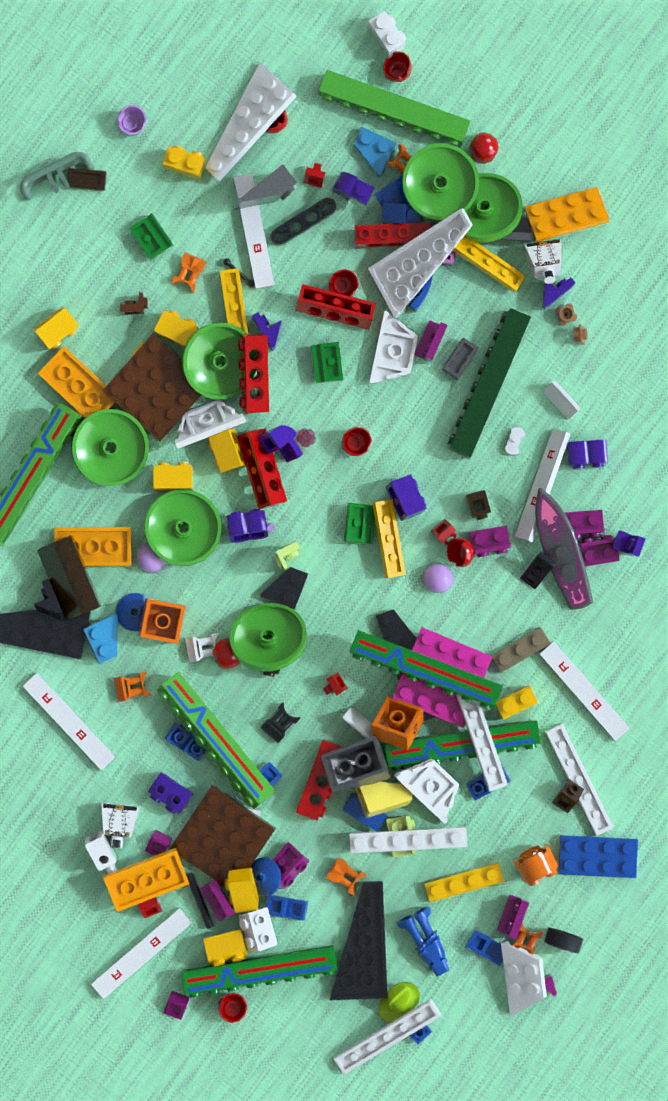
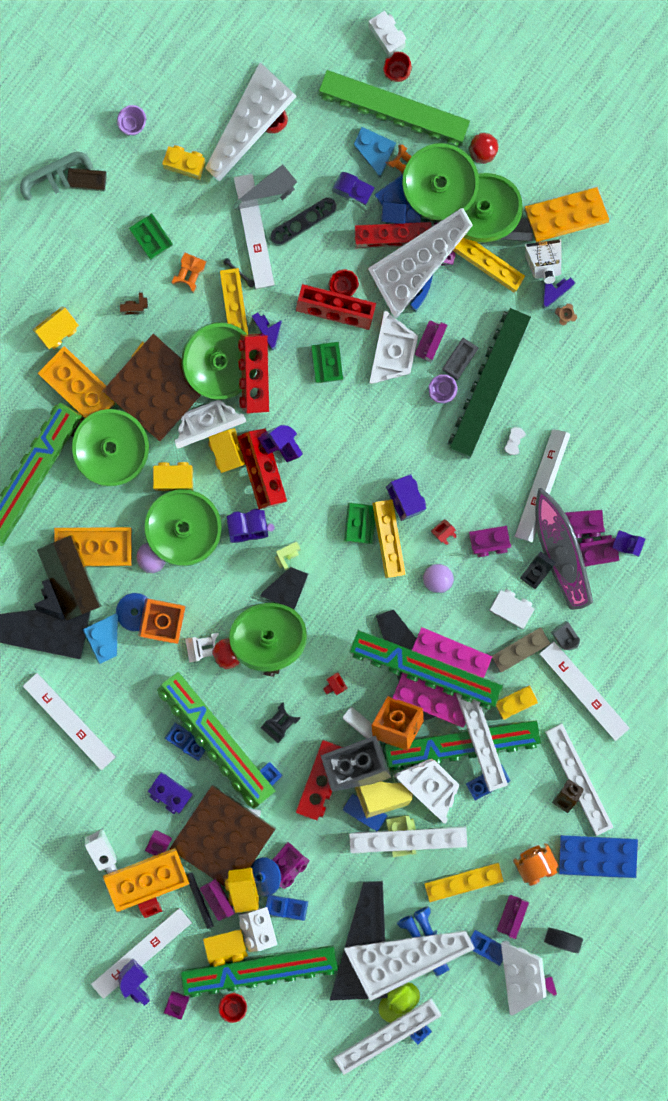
white torso [102,802,140,848] -> none
orange piece [114,672,151,702] -> none
yellow brick [154,310,199,347] -> none
clear pink plate [297,429,316,447] -> none
red tile [304,163,325,188] -> none
orange piece [326,857,367,896] -> none
red hair [342,427,372,456] -> none
red hair [447,538,474,567] -> none
dark brown brick [465,490,491,520] -> none
orange piece [512,924,543,954] -> none
white slope [543,381,580,419] -> none
dark purple brick [567,440,608,469] -> none
medium nougat plate [574,324,588,345] -> none
none -> dark purple brick [118,958,150,1006]
none -> white wing [344,930,475,1001]
none -> lavender hair [428,374,458,404]
none -> white brick [489,589,535,629]
none -> dark grey plate [551,621,580,651]

